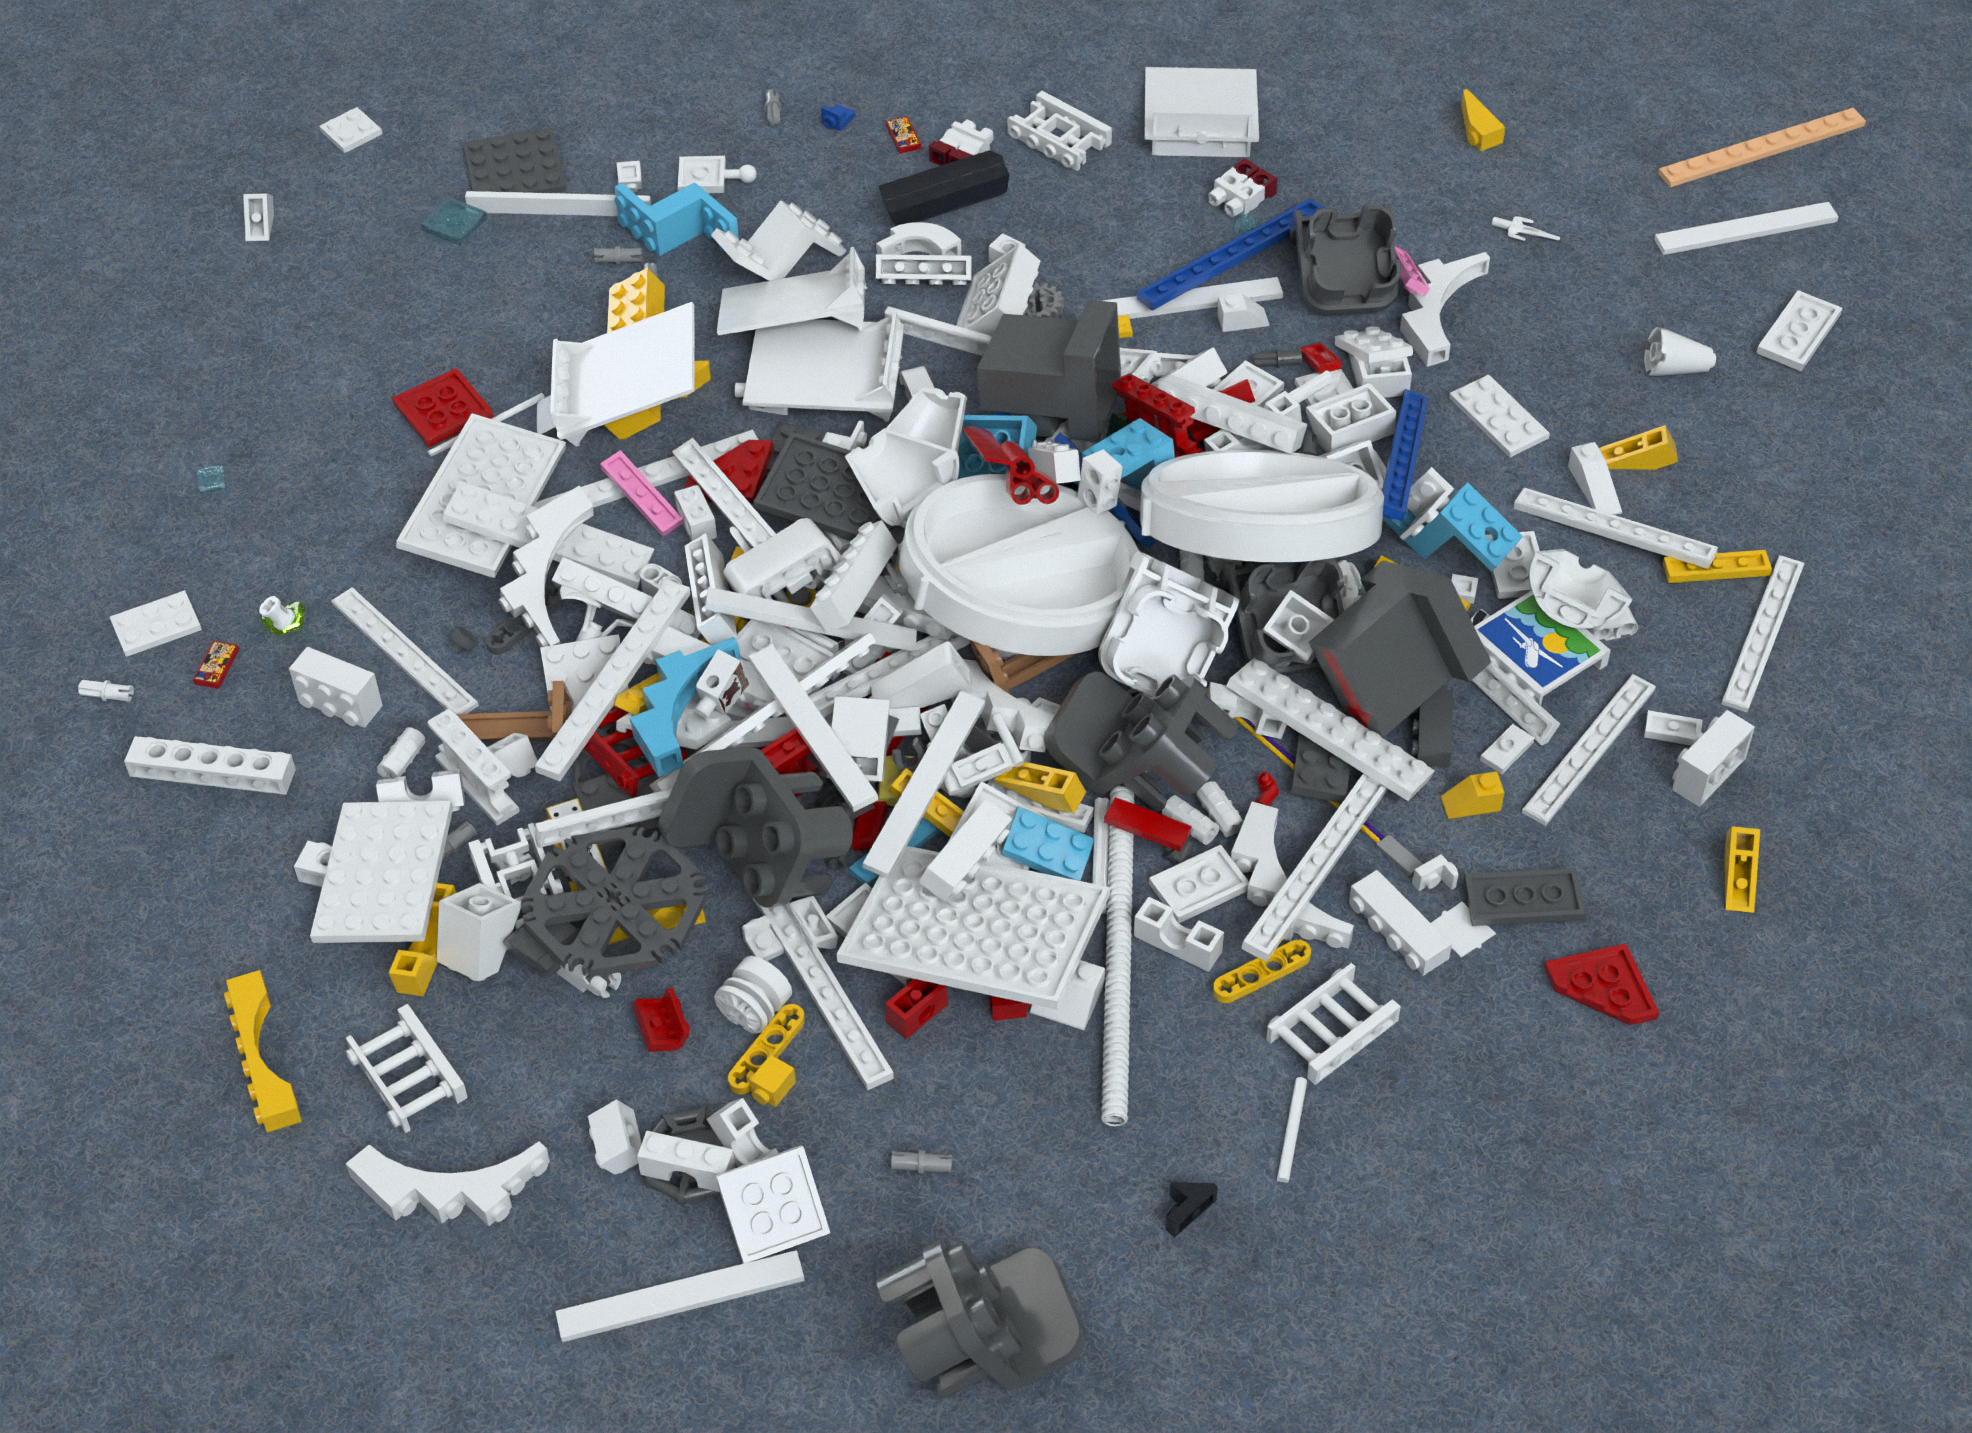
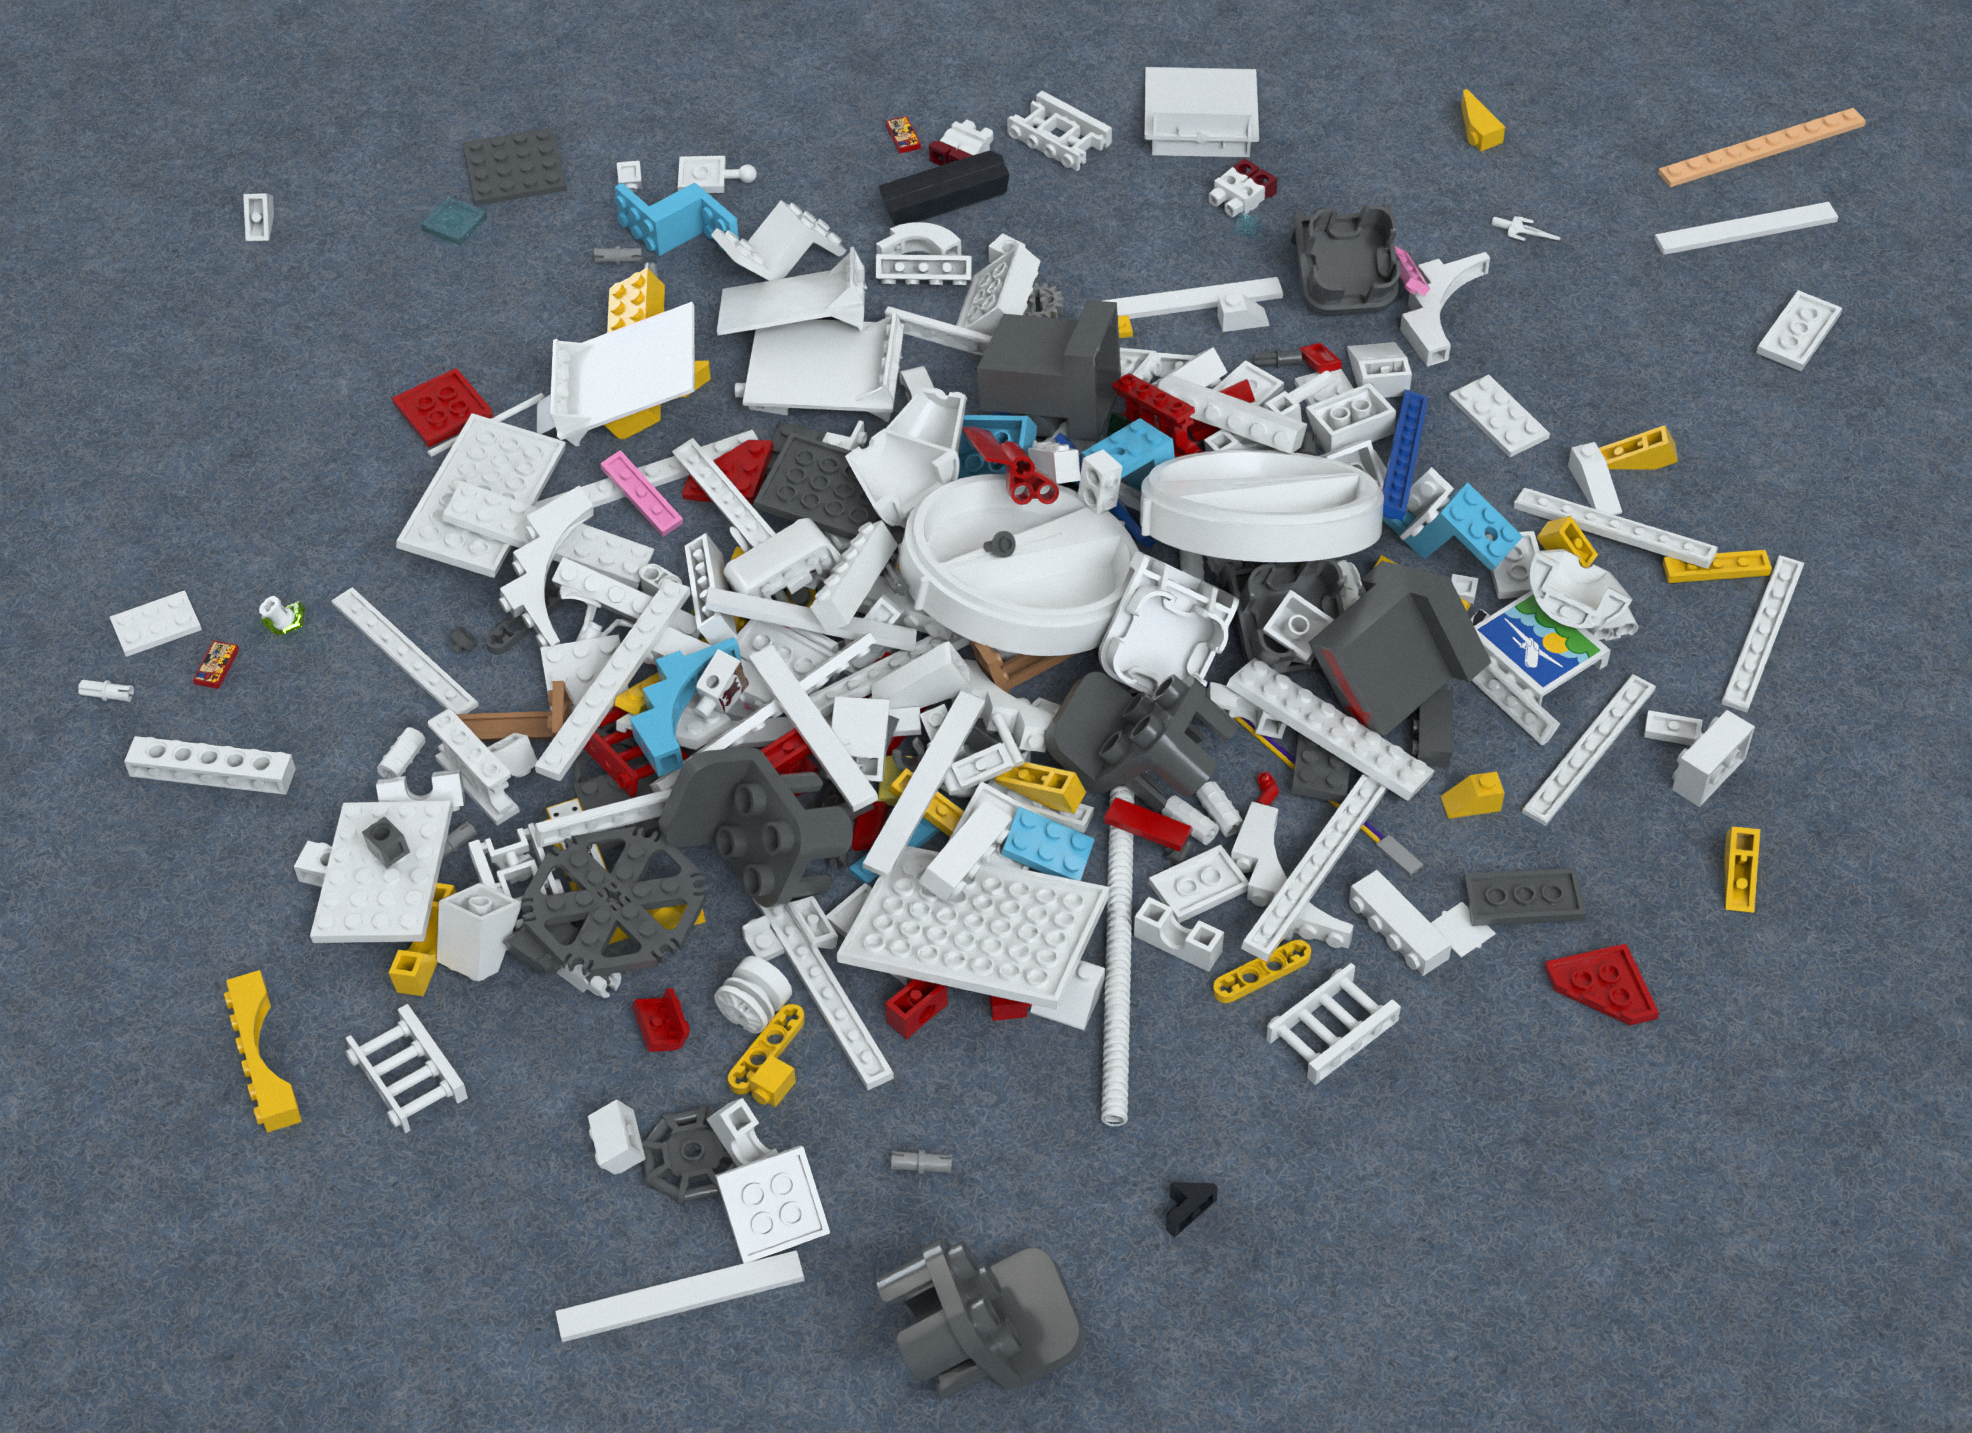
clear light blue plate [196,465,226,493] -> none
white brick [289,647,383,728] -> none
white plate [319,107,382,153] -> none
white arch [346,1141,550,1226] -> none
white tile [465,191,651,216] -> none
white arch [637,1131,736,1192] -> none
white brick [674,485,717,542] -> none
light grey axle [764,89,782,126] -> none
blue bracket [821,104,856,131] -> none
white axle [1092,797,1110,914] -> none
blue plate [1137,199,1325,311] -> none
white bar [1277,1077,1307,1183] -> none
white plate [1335,327,1413,363] -> none
white bracket [1412,855,1458,891] -> none
white plate [1480,724,1535,774] -> none
white cone [1644,327,1716,376] -> none
none -> dark grey brick [362,817,410,868]
none -> dark grey plate [983,531,1016,558]
none -> yellow slope [1536,515,1598,568]

